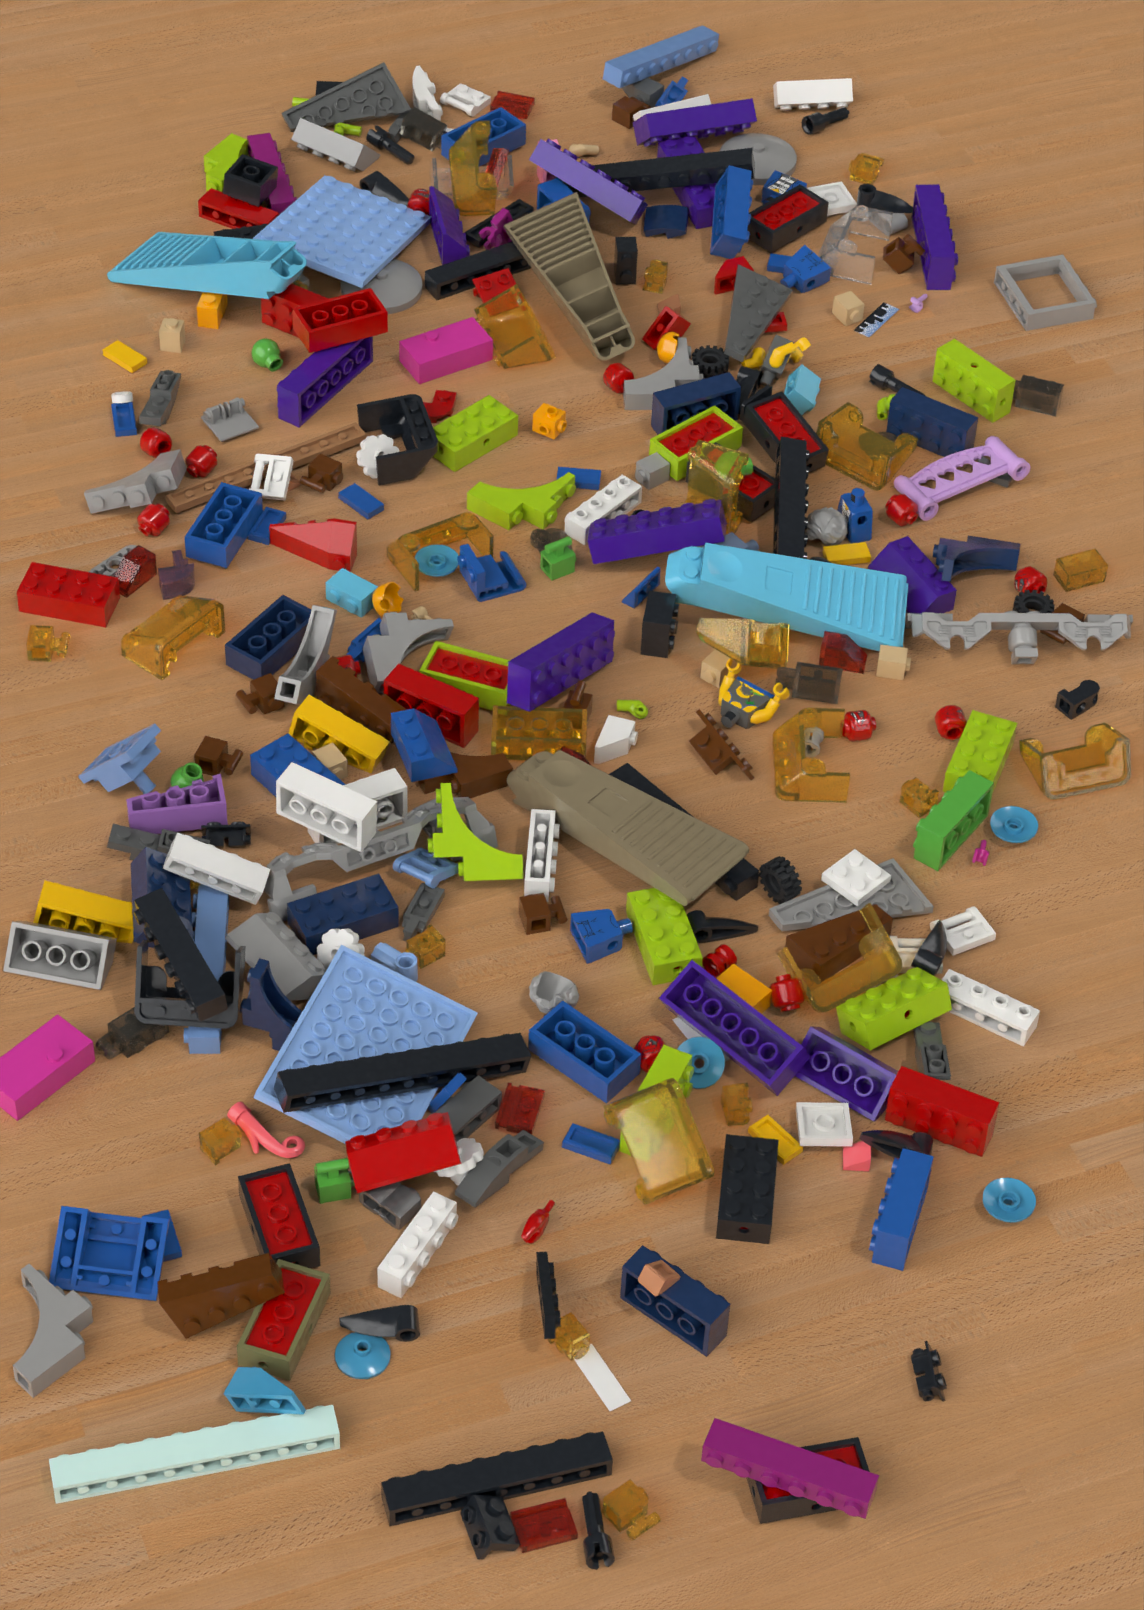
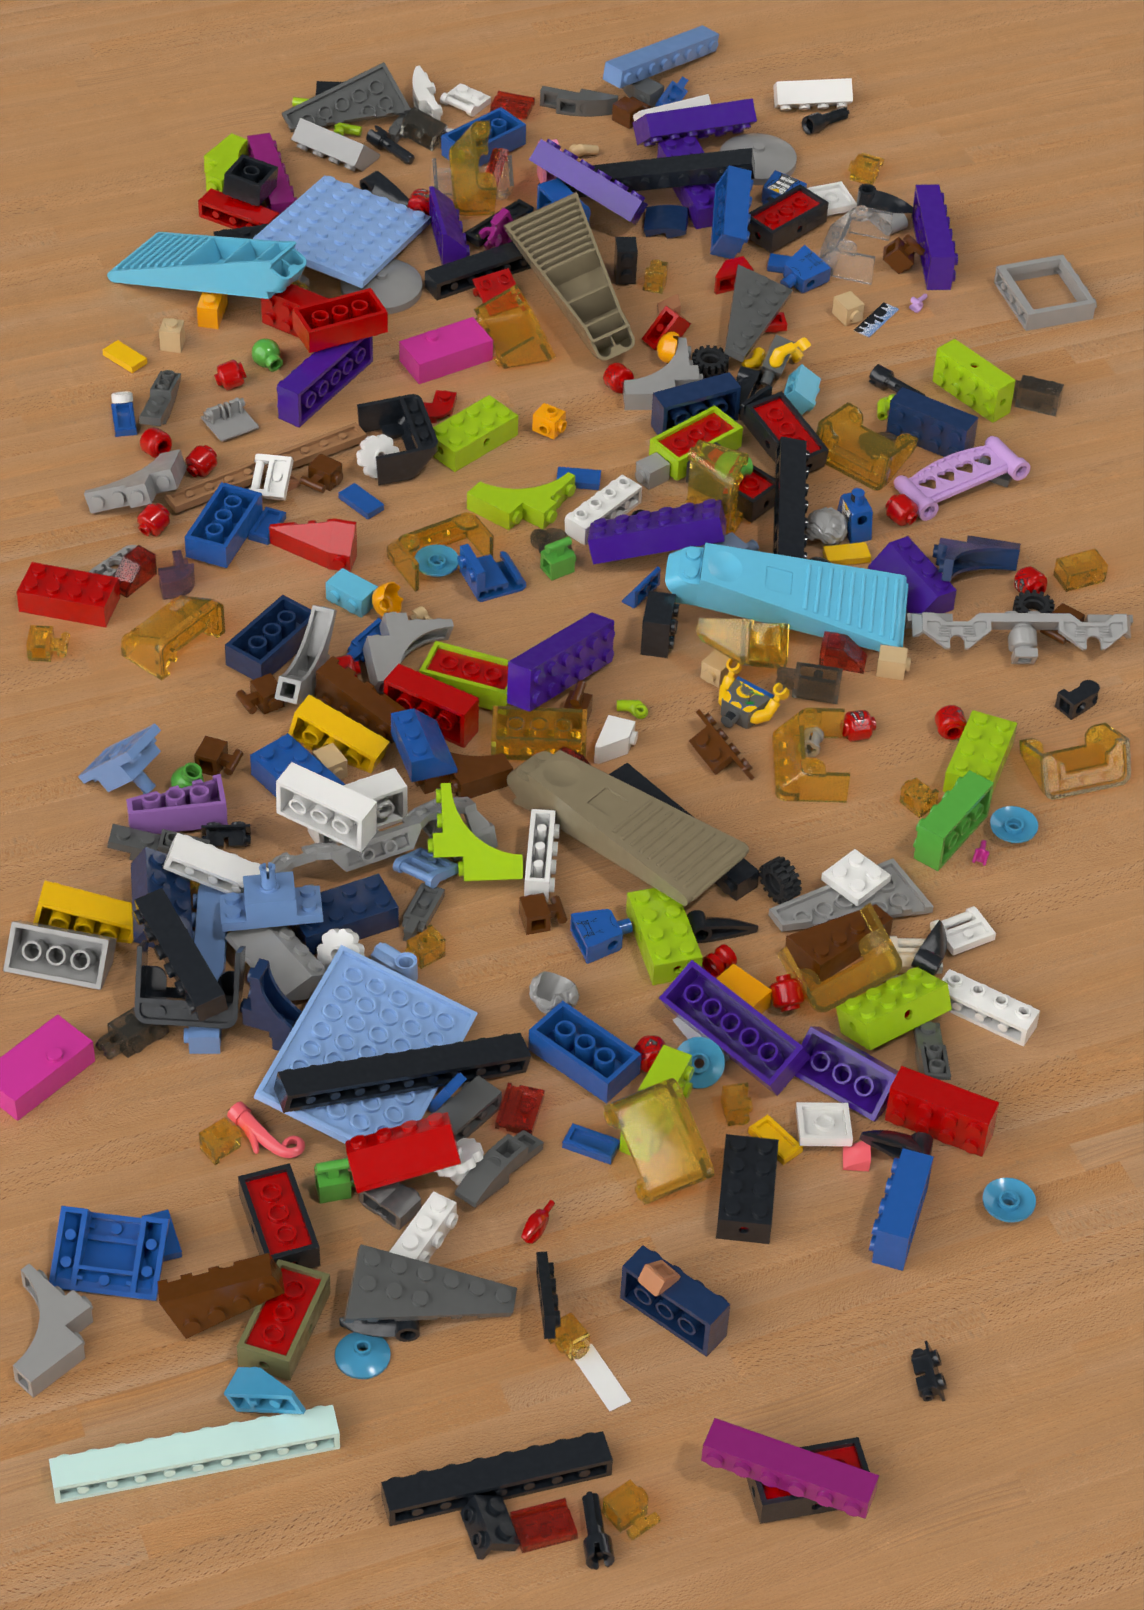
none -> red head [214,359,247,391]
none -> medium blue brick [219,862,323,932]
none -> dark grey wing [343,1244,517,1323]
none -> dark grey slope [540,86,618,117]

